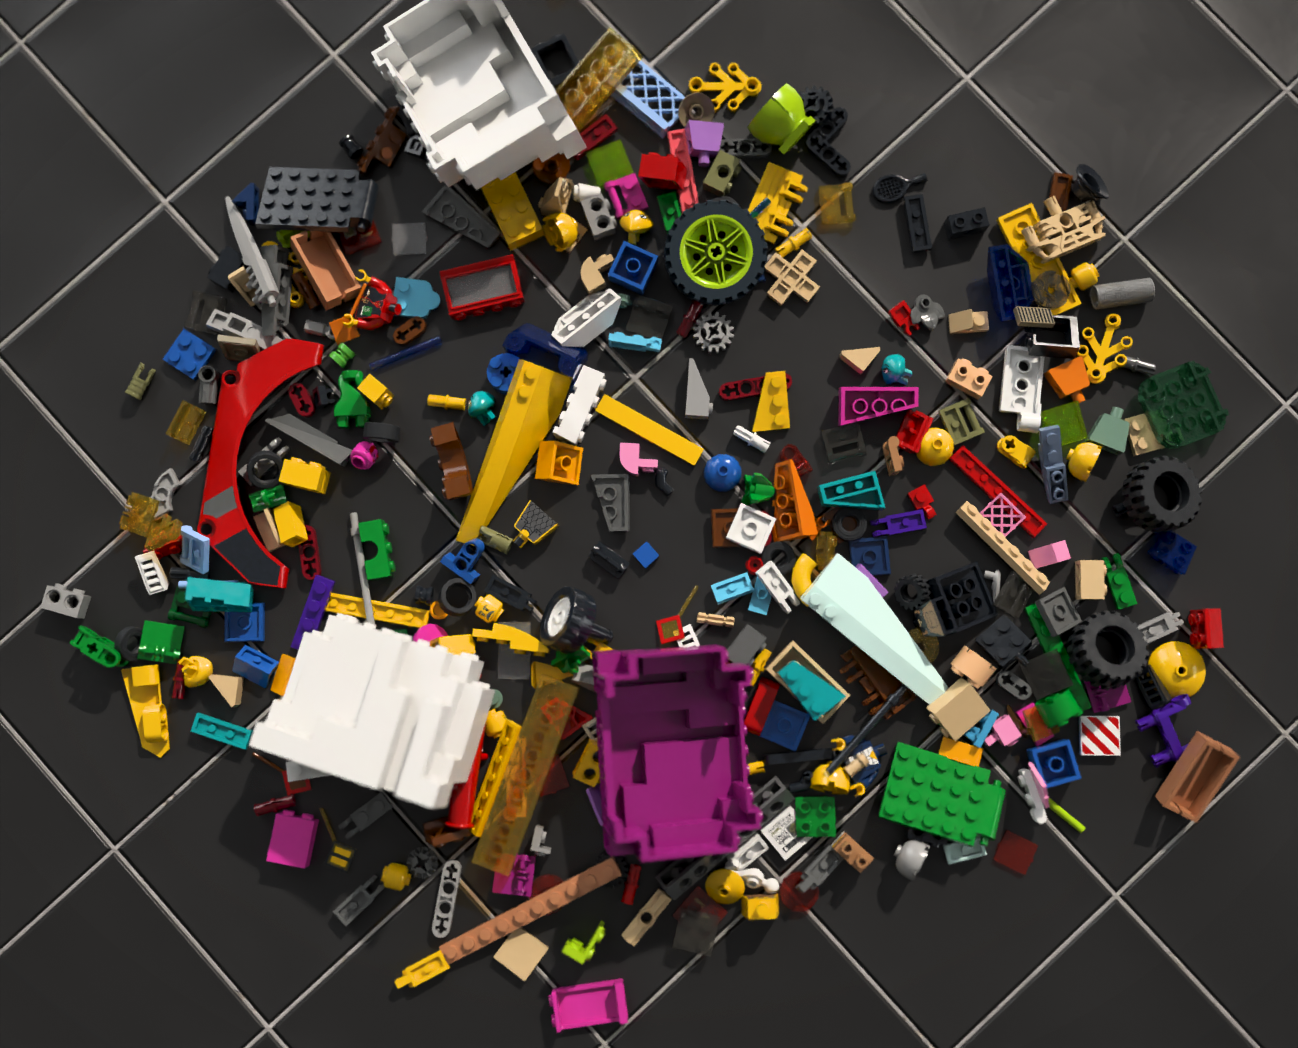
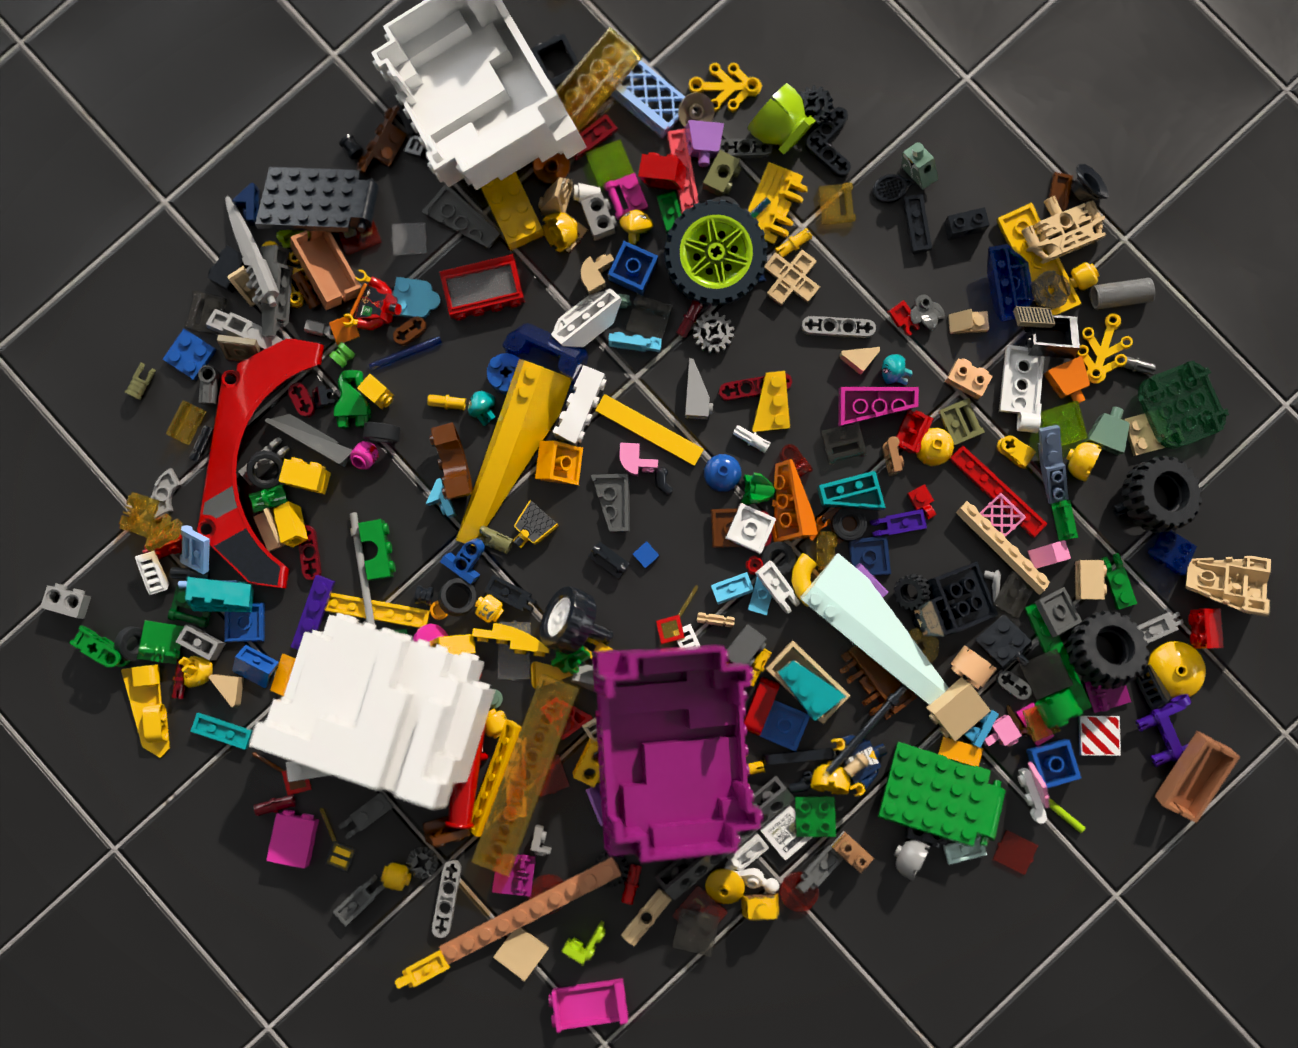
none -> light grey brick [176,625,226,660]
none -> medium azure slope [426,478,457,518]
none -> light grey beam [801,316,876,338]
none -> sand green torso [902,143,938,189]
none -> green hinge [1051,500,1078,541]
none -> tan wedge [1185,556,1271,617]

